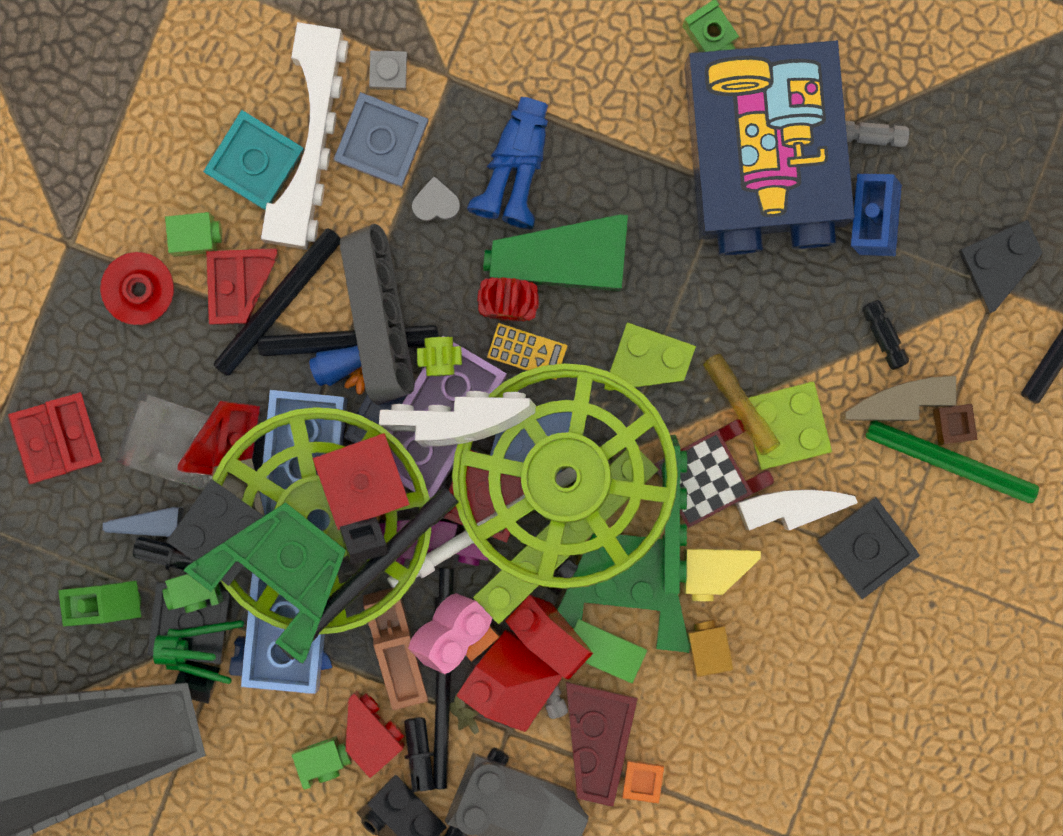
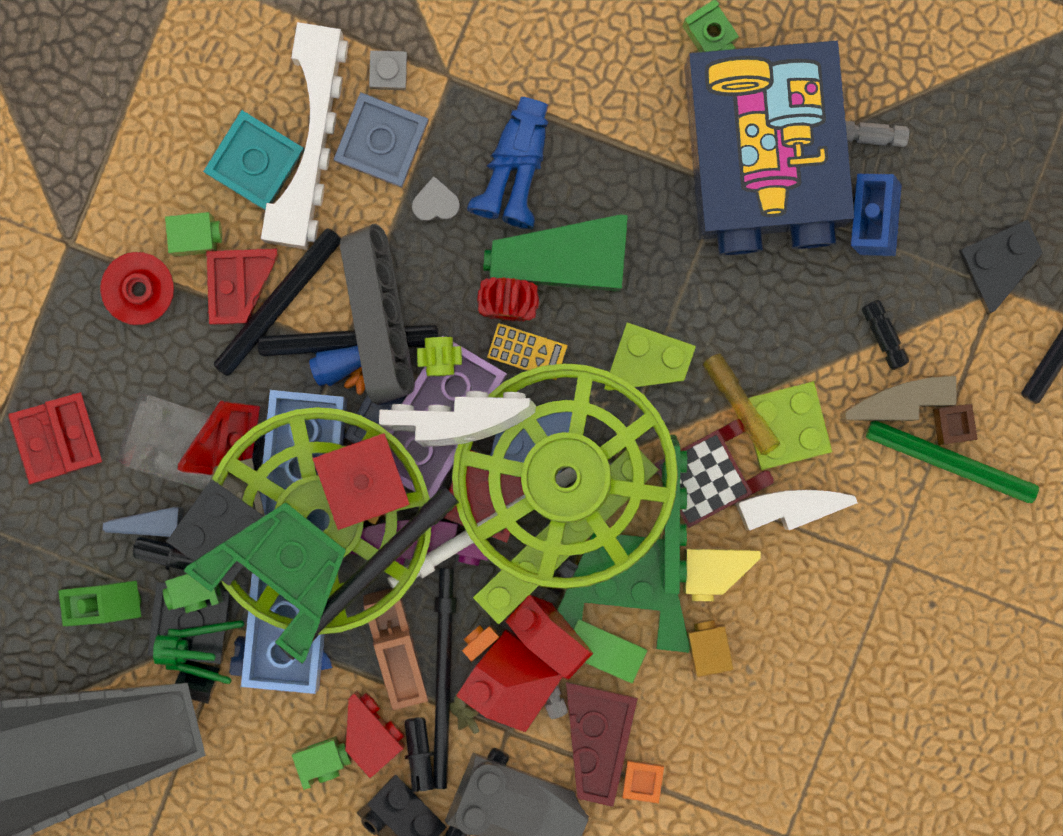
black plate [340,517,388,564] -> none
bright pink brick [408,593,492,674] -> none
black plate [816,497,920,600] -> none

